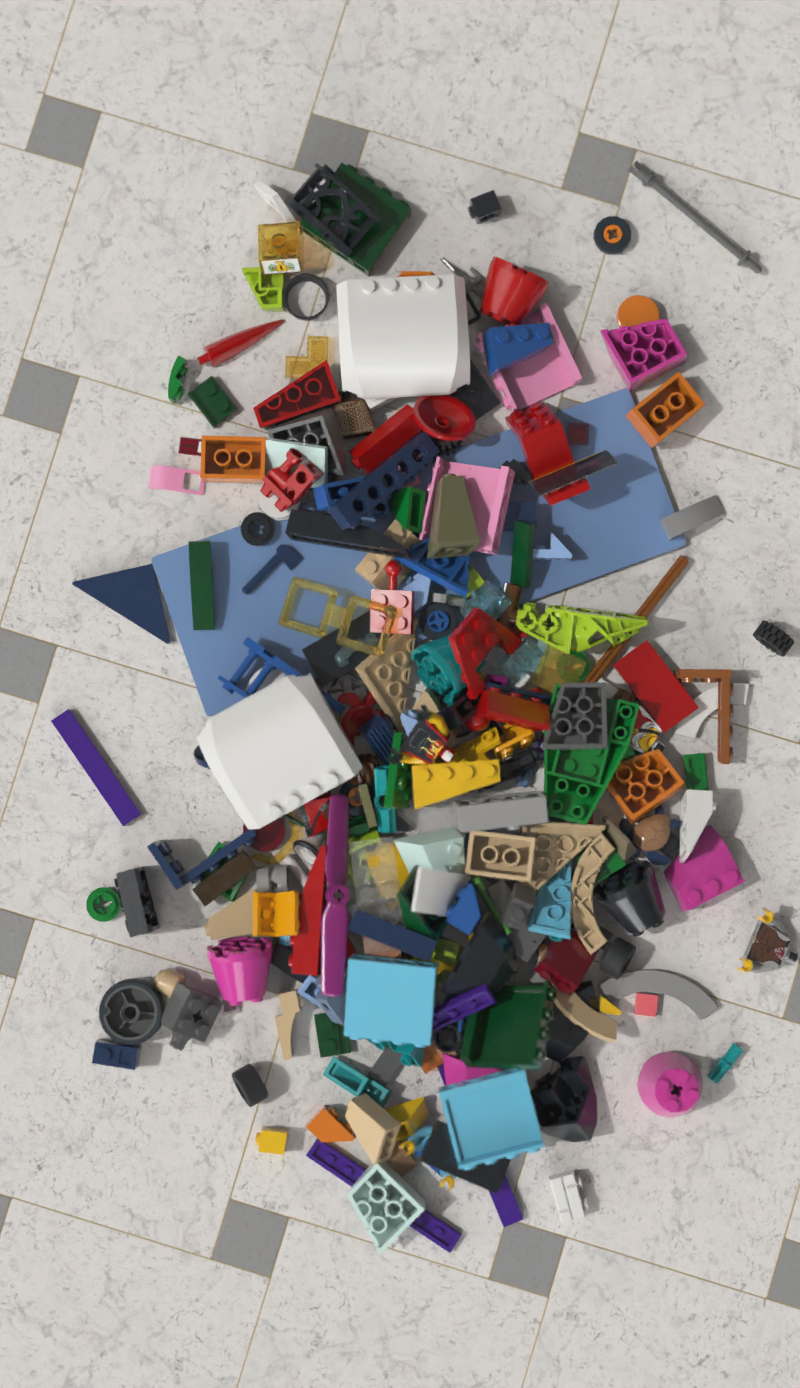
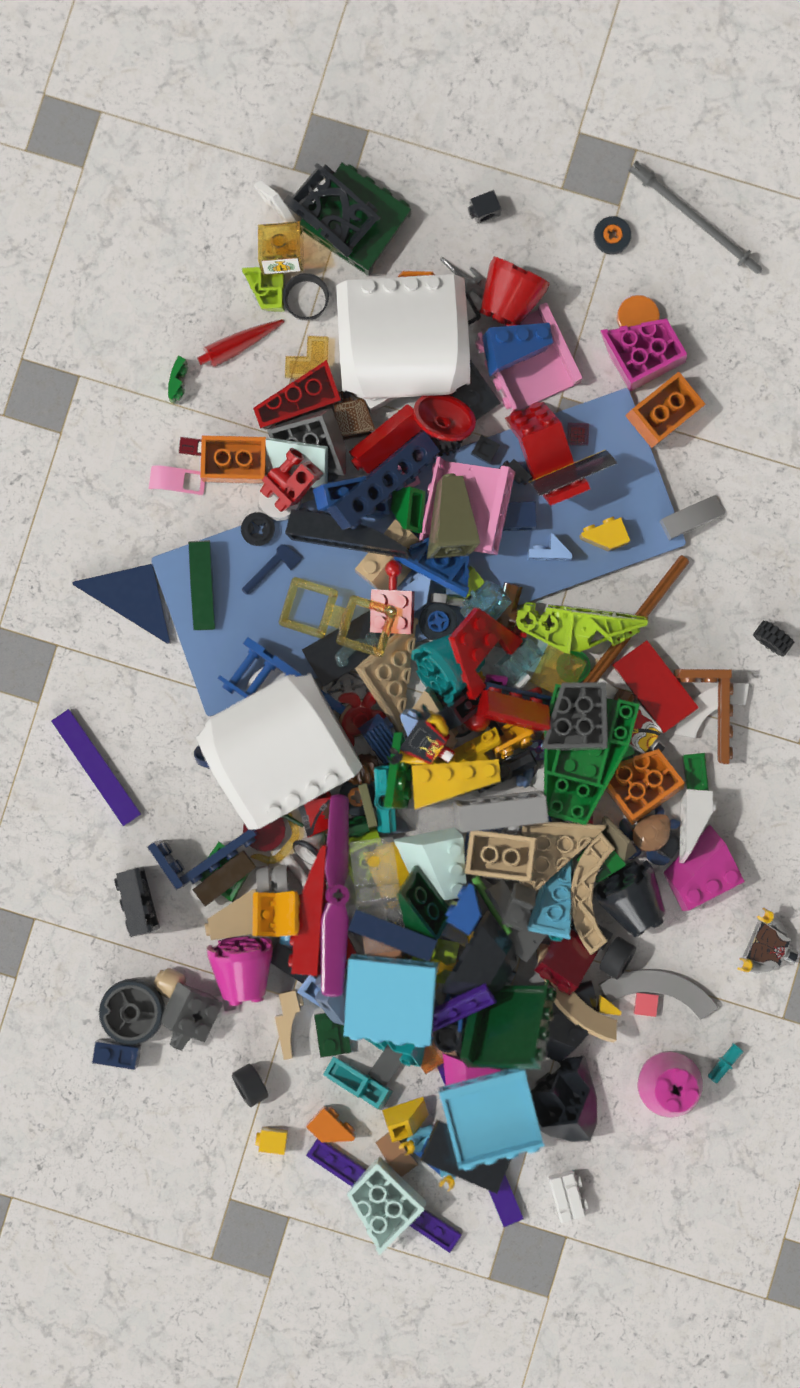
green gear [86,887,121,922] -> none
dark green plate [188,376,238,428] -> none
tan slope [345,1093,401,1165] -> none
white slope [411,867,471,916] -> none
dark green tile [510,519,535,588] -> none
none -> black plate [471,435,500,465]
none -> yellow slope [579,516,630,552]

